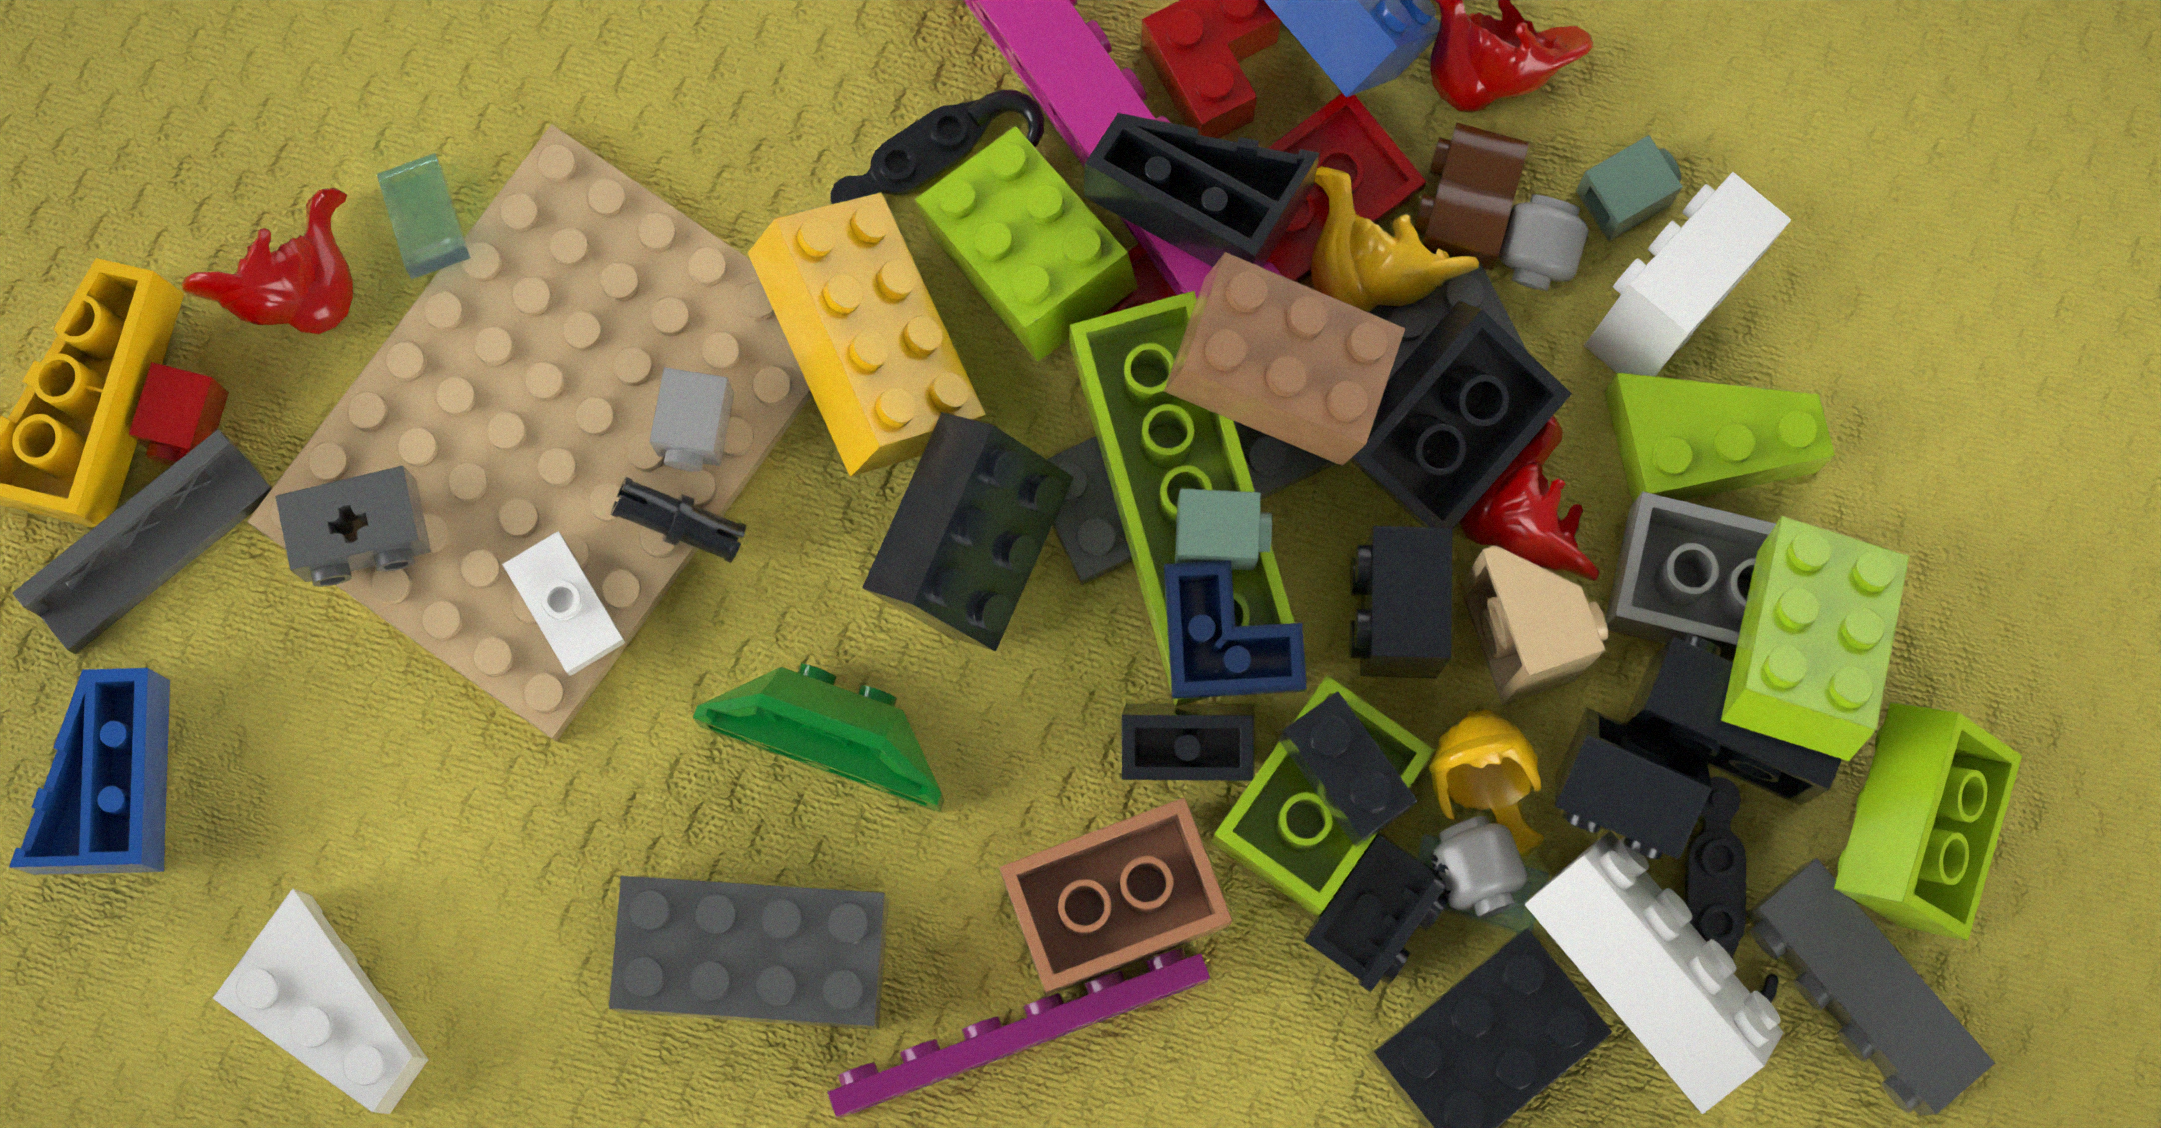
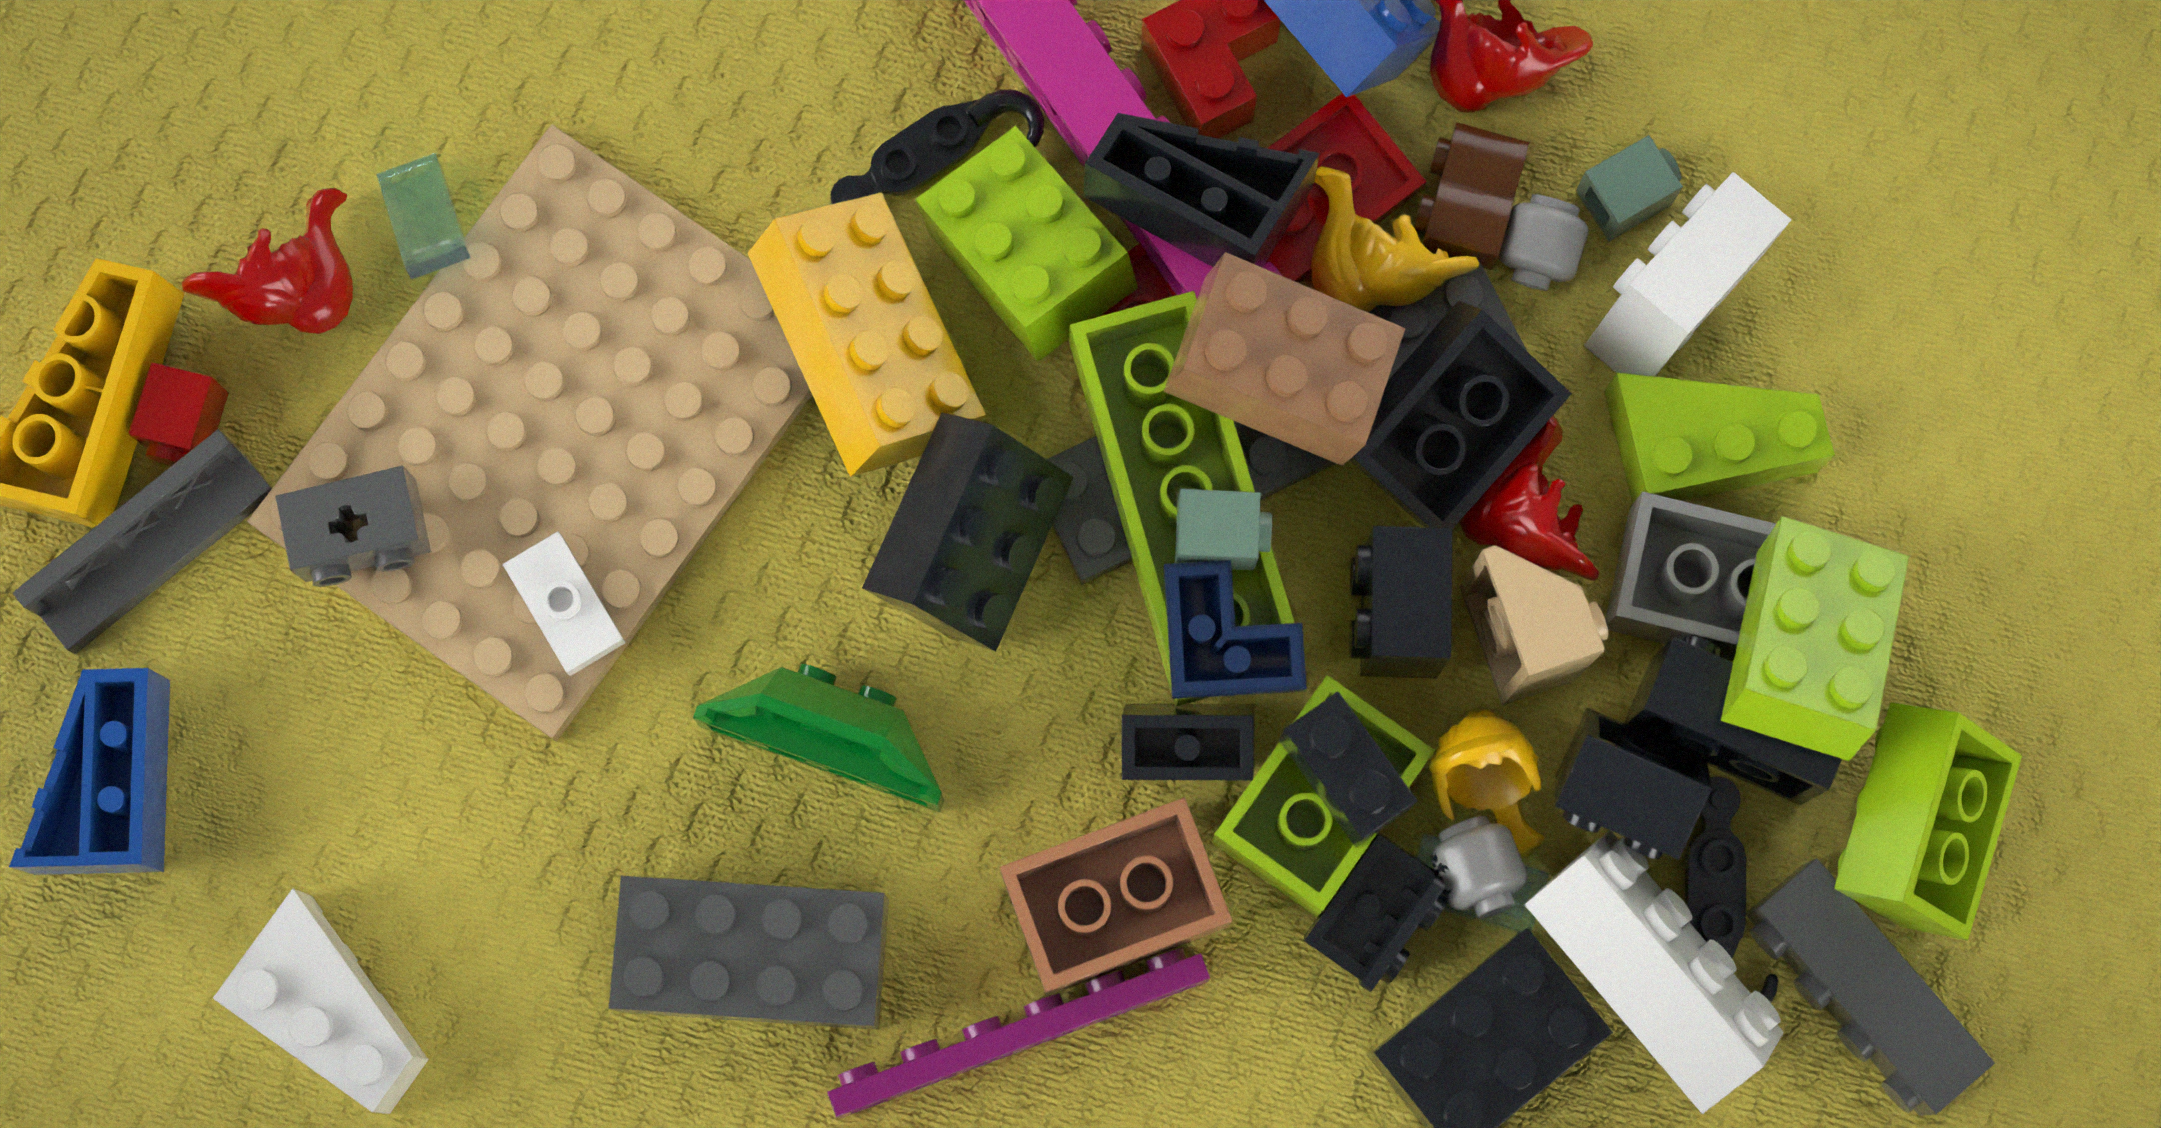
black pin [611,477,746,563] -> none
light grey brick [649,367,734,472] -> none

